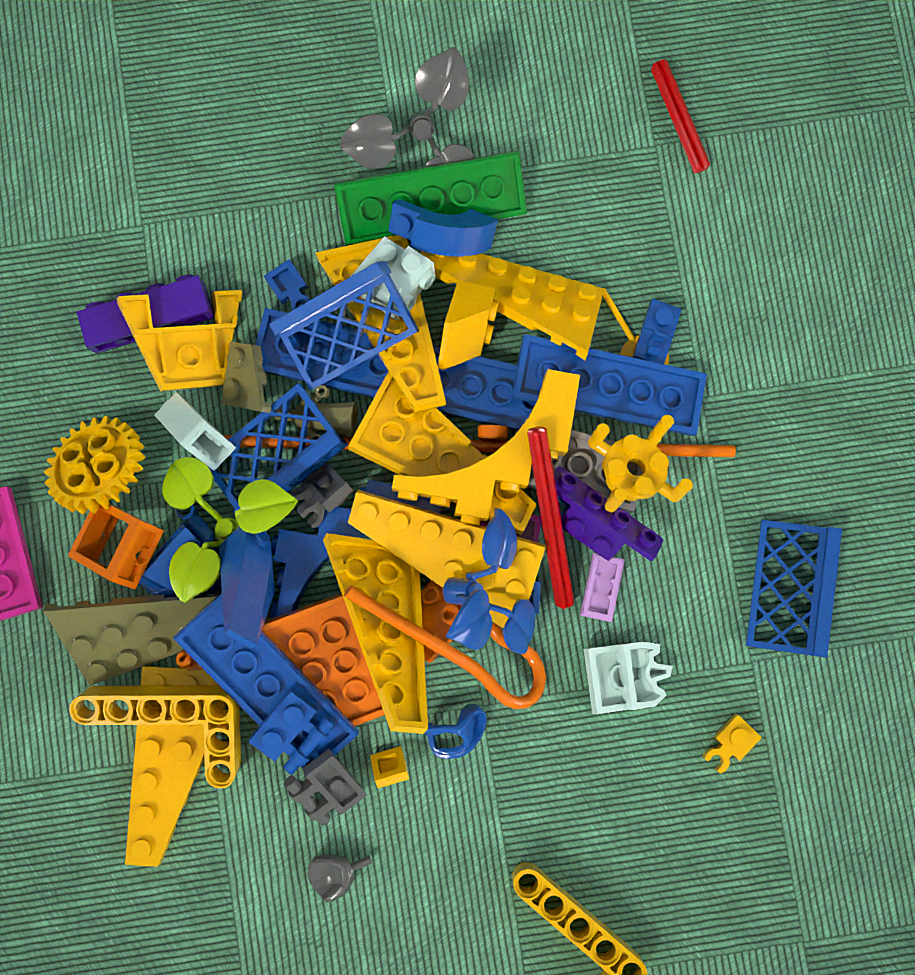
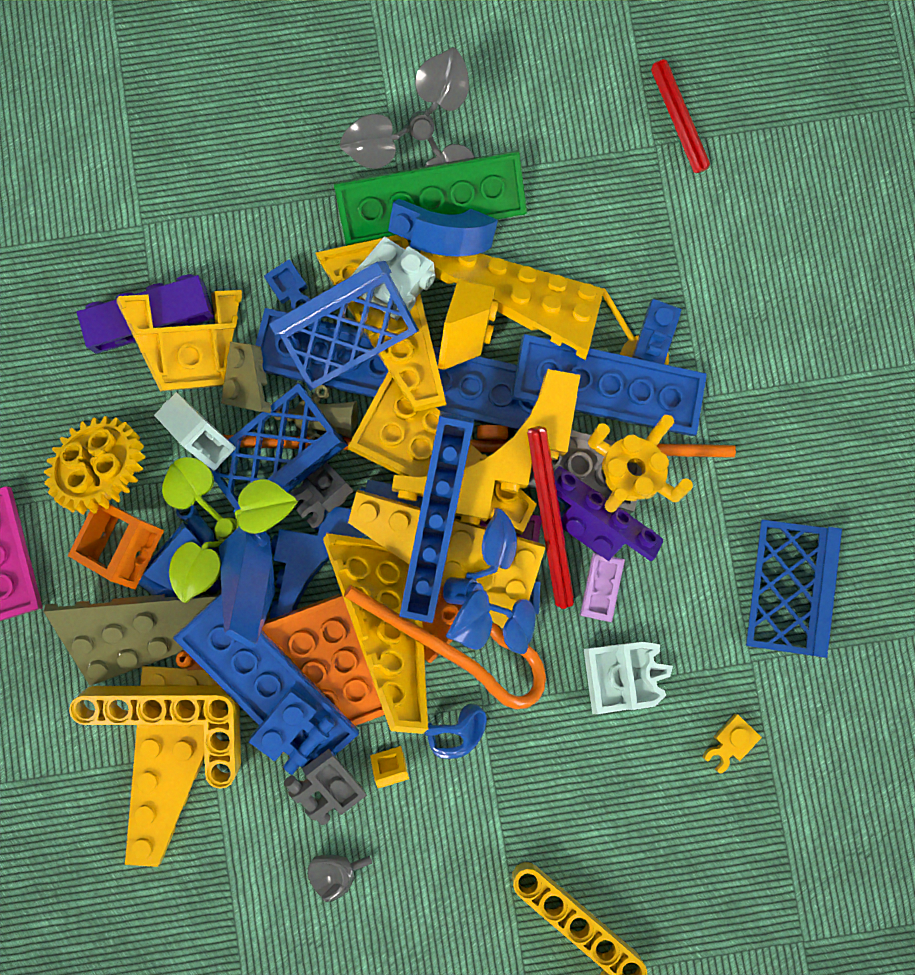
none -> blue brick [399,411,474,623]

